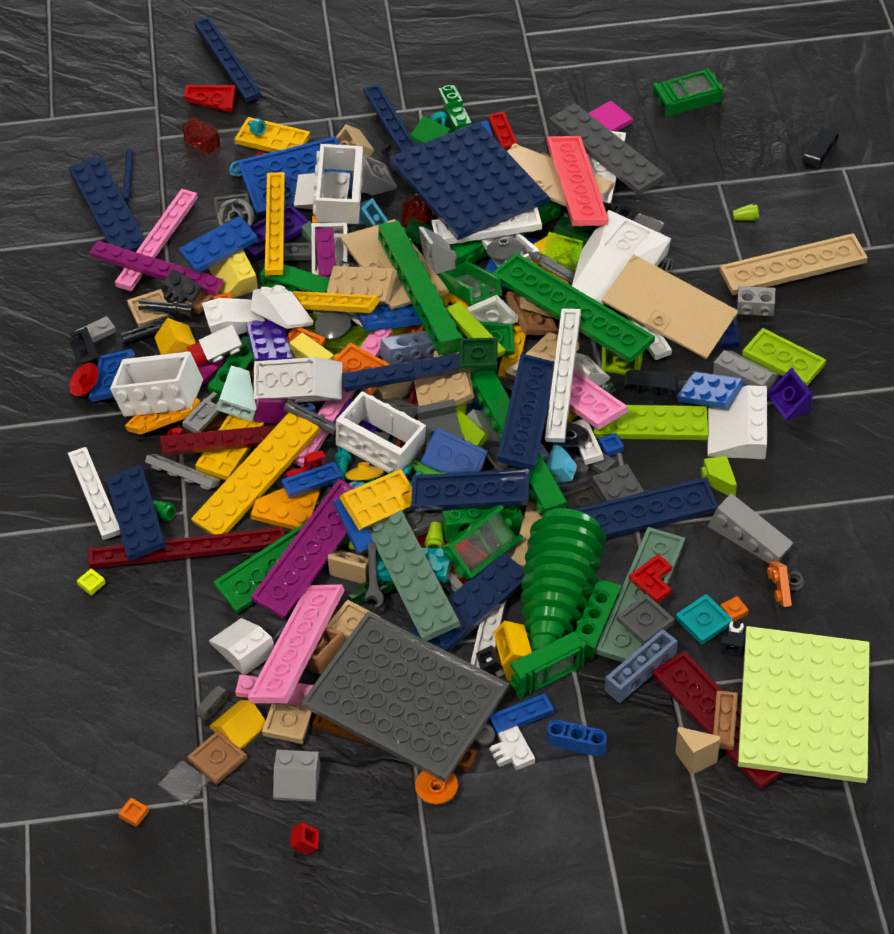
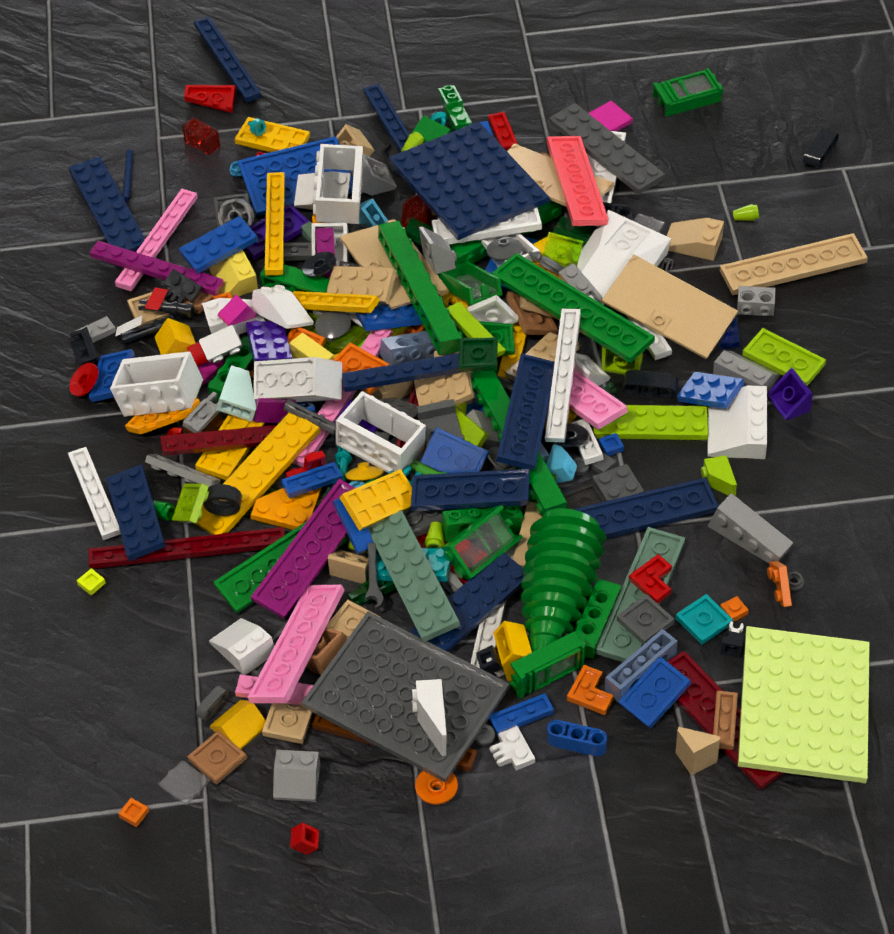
none -> white sticker [116,315,142,336]
none -> red sticker [145,287,168,310]
none -> lime plate [172,483,209,523]
none -> black tyre [203,484,242,516]
none -> dark pink slope [217,294,256,326]
none -> black dish [302,252,336,277]
none -> lime cone [401,132,424,152]
none -> white slope [412,679,447,756]
none -> light grey hinge [559,263,602,302]
none -> orange plate [567,665,613,715]
none -> blue plate [619,656,692,729]
none -> tan slope [667,218,724,261]

